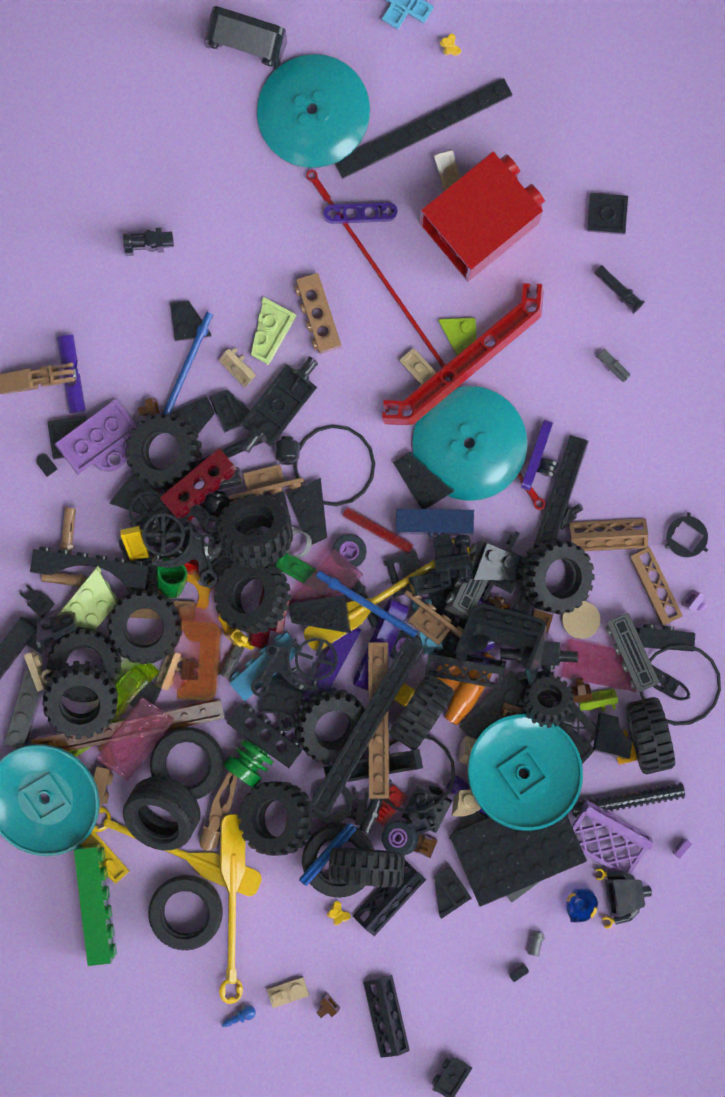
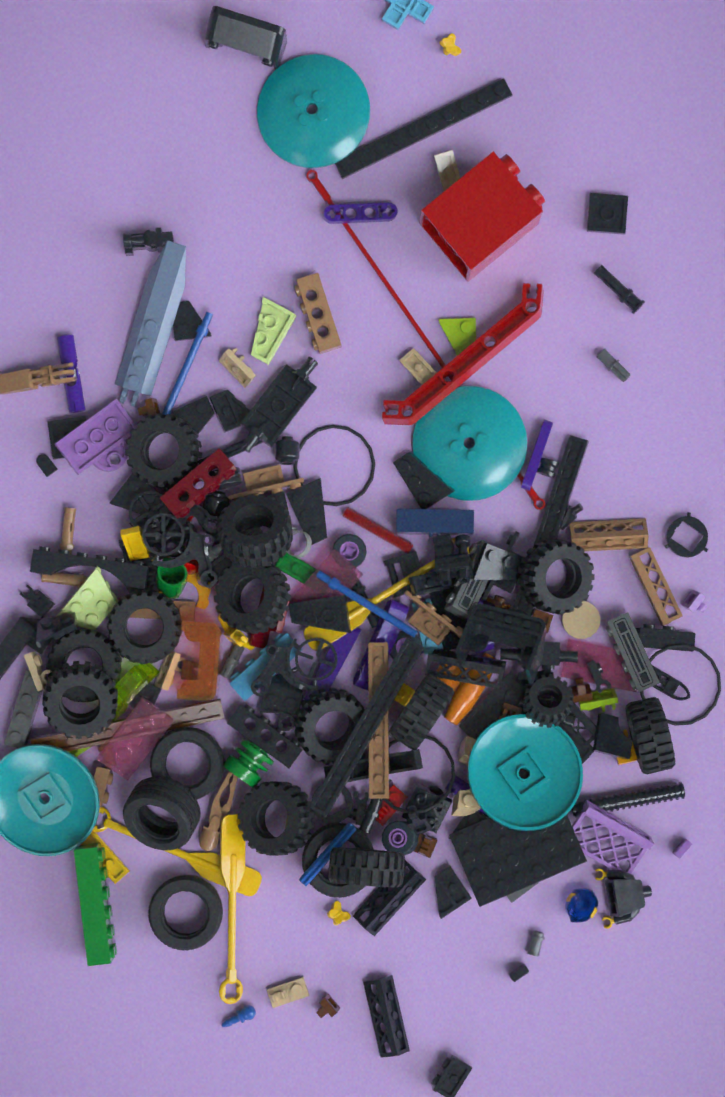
none -> sand blue hinge [115,241,186,407]
none -> black plate [586,660,611,693]

